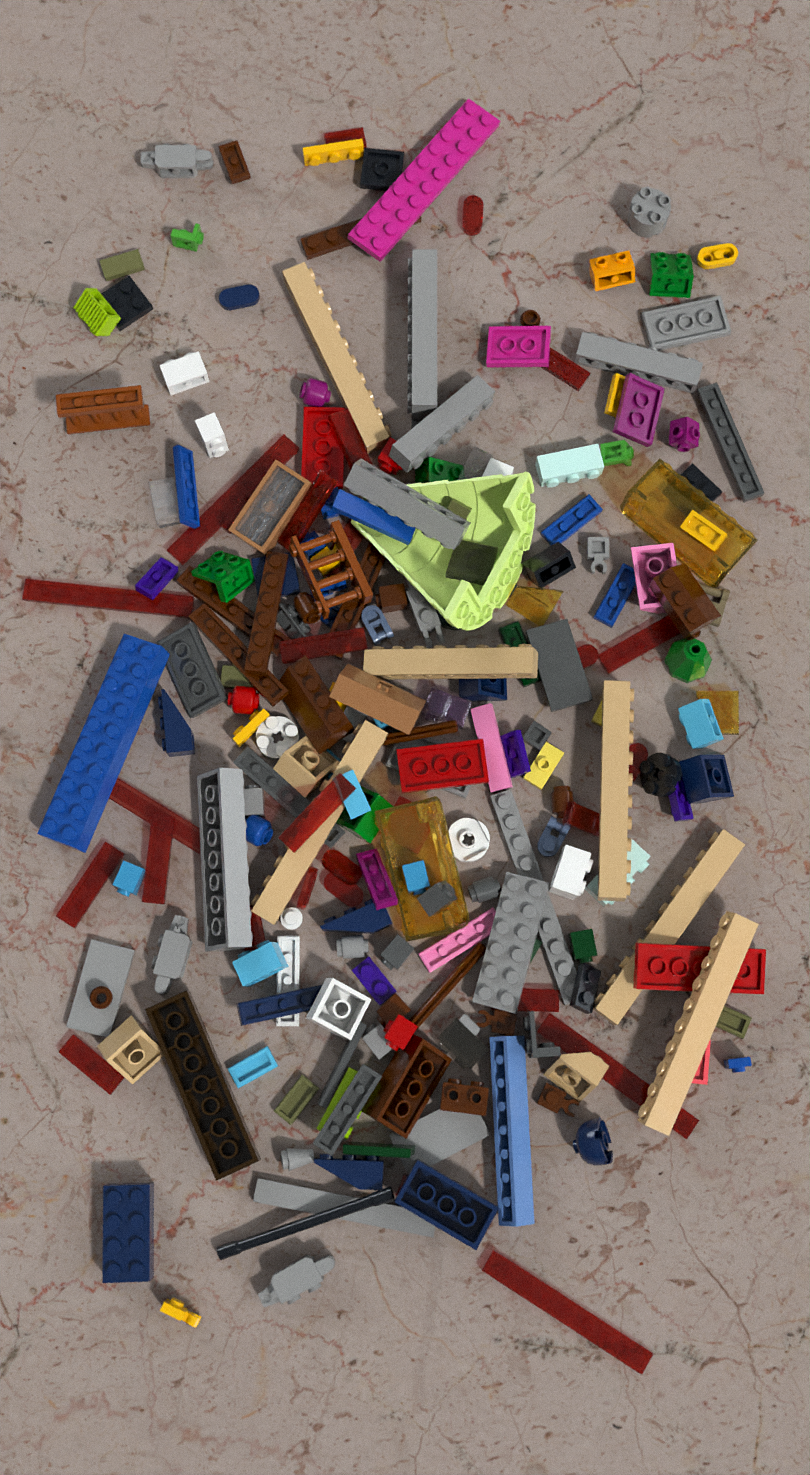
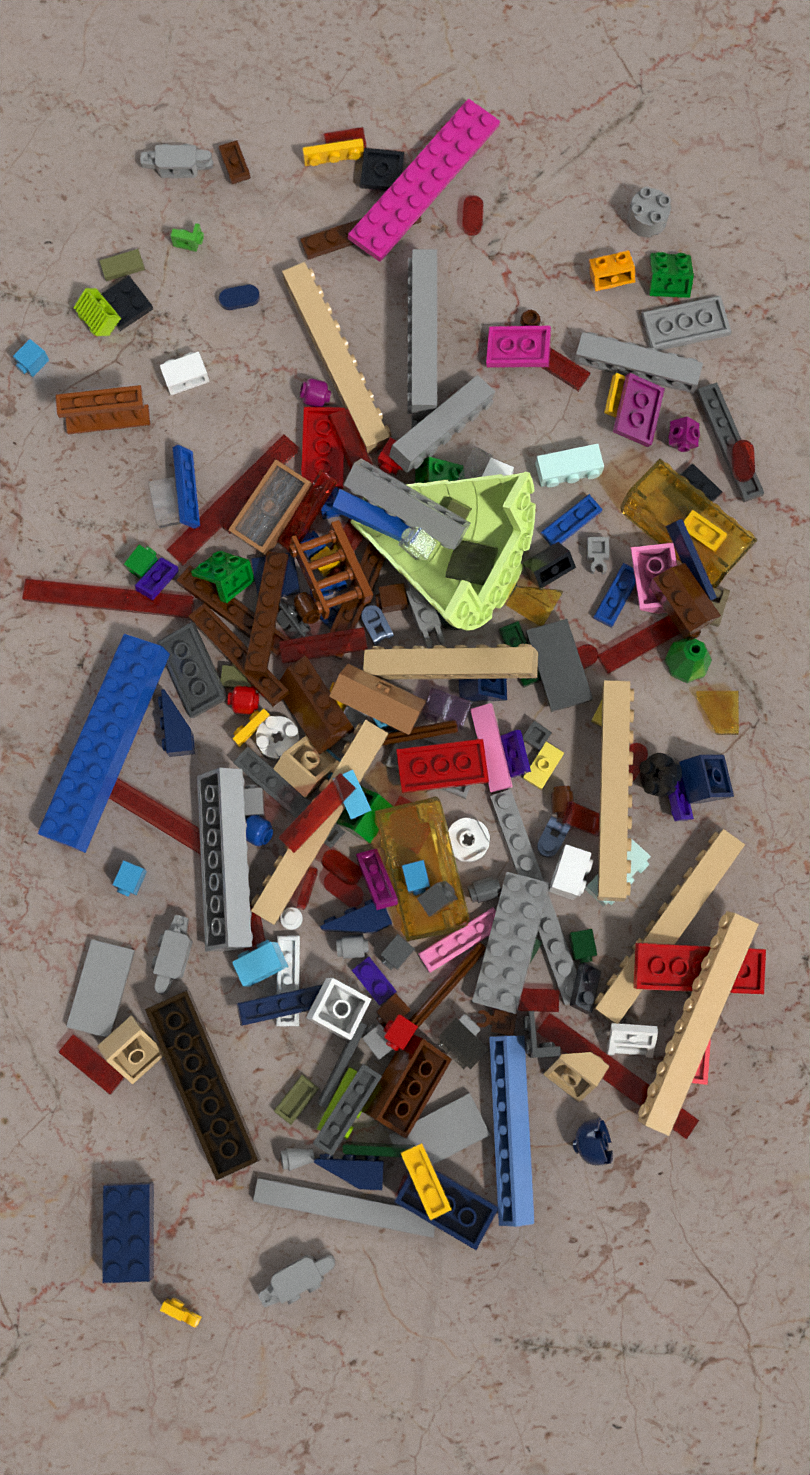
clear red tile [56,842,125,929] -> none
reddish brown plate [90,986,113,1009] -> none
clear red tile [142,814,175,904] -> none
white brick [195,412,229,458] -> none
black piece [216,1186,395,1260] -> none
medium azure tile [227,1046,278,1089] -> none
reddish brown brick [440,1078,489,1116] -> none
clear red tile [482,1249,653,1375] -> none
reddish brown plate [537,1083,580,1117] -> none
bright green bracket [601,440,634,466] -> none
medium azure brick [678,699,724,749] -> none
yellow plate [697,243,738,269] -> none
olive tile [715,1006,752,1039] -> none
blue plate [723,1057,752,1073] -> none
none -> dark azure brick [13,339,49,377]
none -> green brick [124,544,158,579]
none -> clear brick [398,527,438,560]
none -> yellow plate [401,1143,451,1220]
none -> white plate [607,1023,658,1058]
none -> dark blue tile [666,519,717,600]
none -> clear red tile [732,440,755,482]

